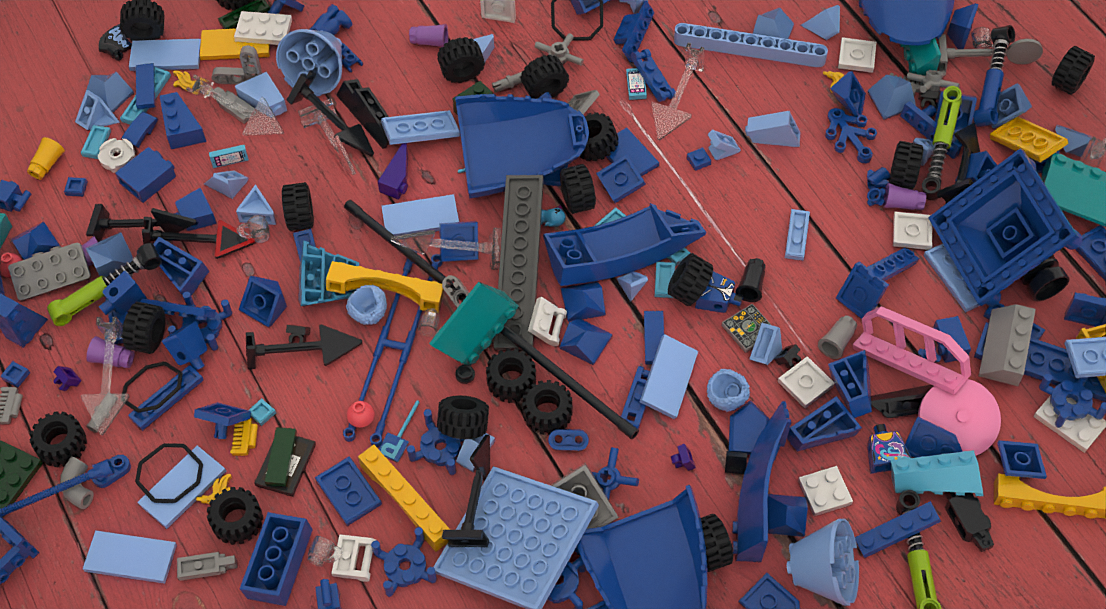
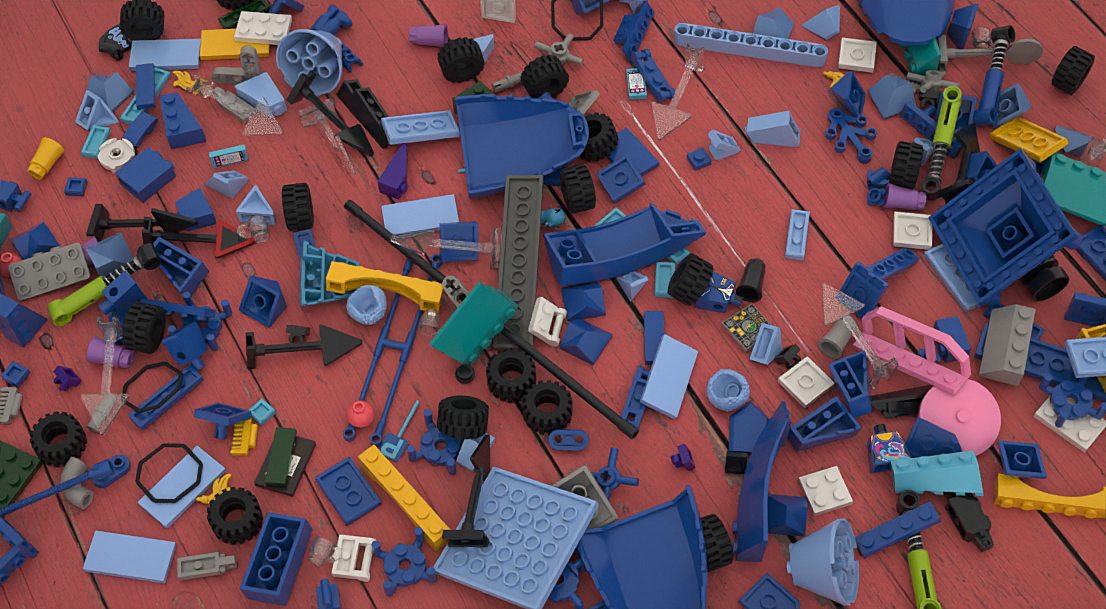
none -> clear piece [822,283,899,389]

